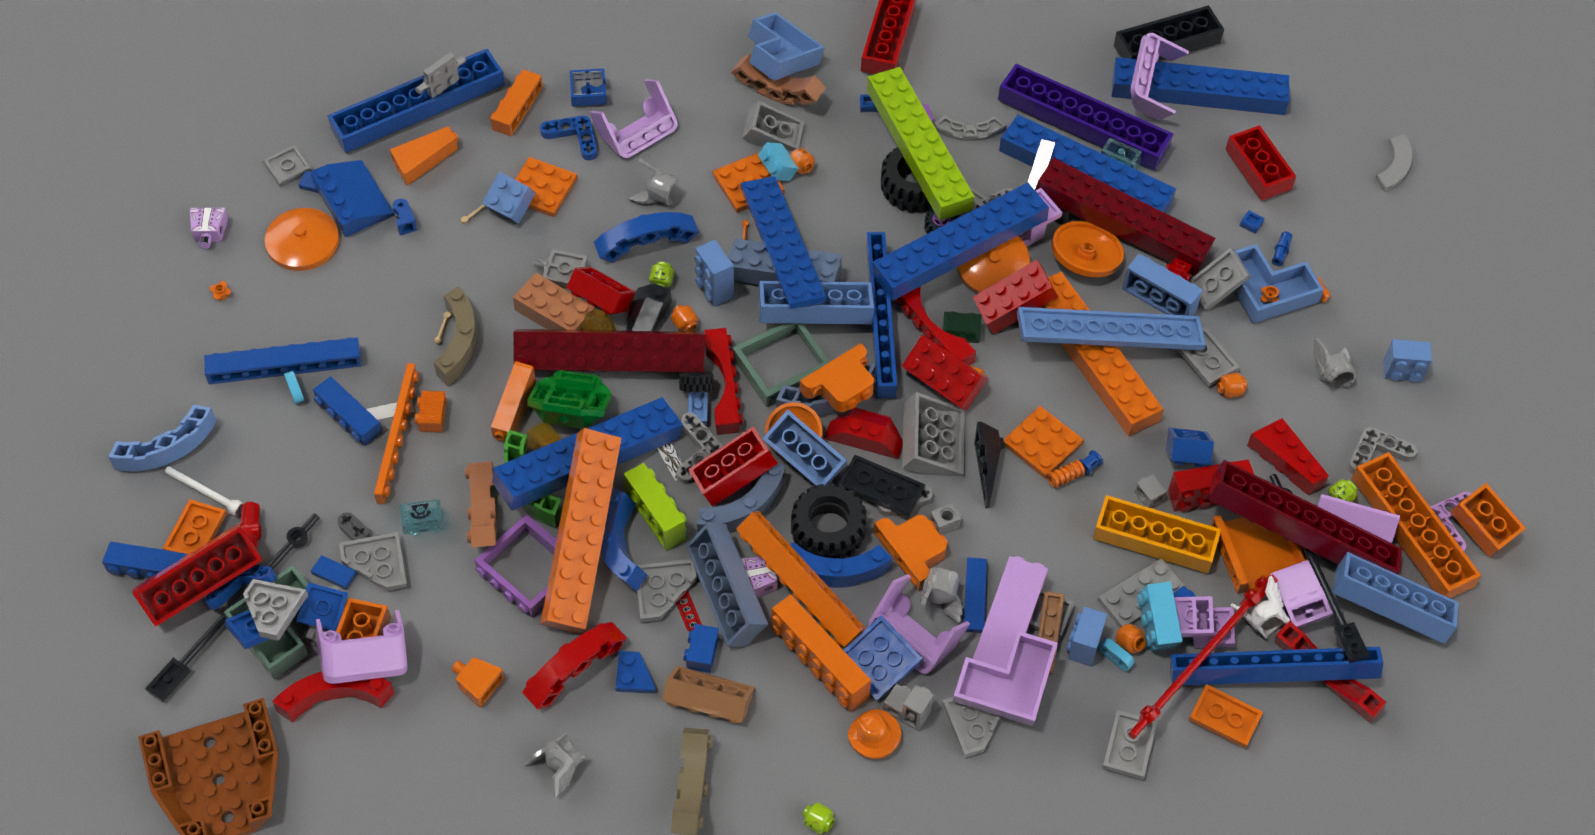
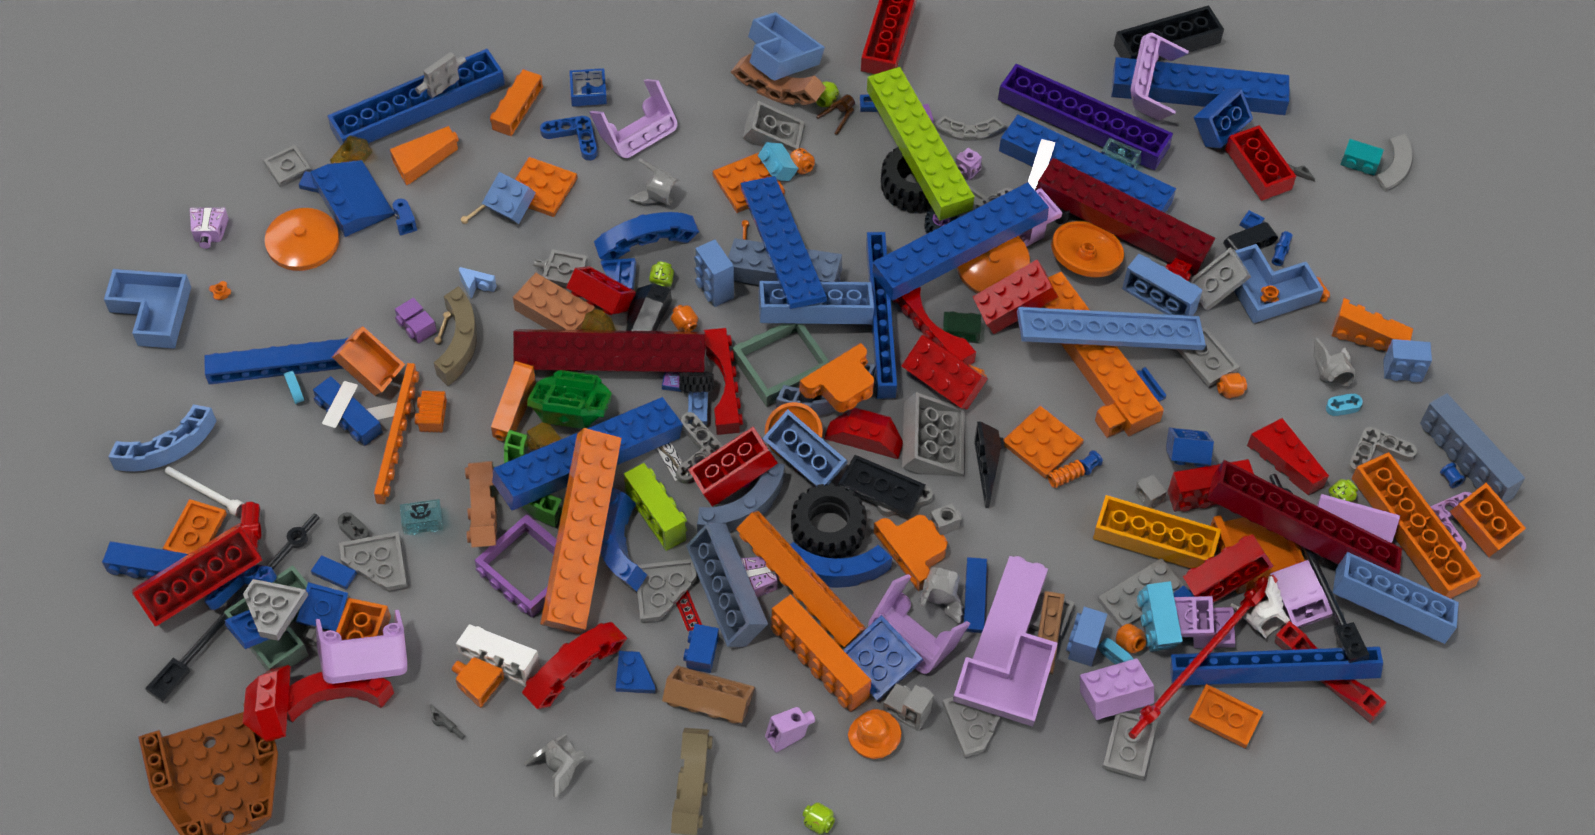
none -> medium blue piece [104,269,191,349]
none -> red wedge [243,664,291,742]
none -> white sticker [322,381,358,428]
none -> clear yellow slope [330,135,372,164]
none -> orange piece [332,326,405,396]
none -> medium lavender piece [395,297,437,343]
none -> dark grey hand [430,704,465,739]
none -> white wedge [456,624,541,687]
none -> light blue slope [459,267,497,299]
none -> blue wing [600,258,637,290]
none -> tile [662,372,683,392]
none -> lavender torso [765,707,815,753]
none -> lime head [816,81,839,107]
none -> reddish brown plant [816,94,855,135]
none -> lavender brick [956,148,982,180]
none -> lavender brick [1080,658,1154,720]
none -> orange brick [1095,403,1126,438]
none -> blue tile [1136,367,1166,402]
none -> red brick [1183,534,1274,603]
none -> blue brick [1193,88,1253,148]
none -> black beam [1223,222,1278,250]
none -> dark grey hand [1288,164,1315,181]
none -> medium azure beam [1326,394,1363,416]
none -> orange wedge [1331,298,1413,352]
none -> teal brick [1340,139,1384,176]
none -> sand blue brick [1420,393,1525,503]
none -> blue bush [1440,462,1466,488]

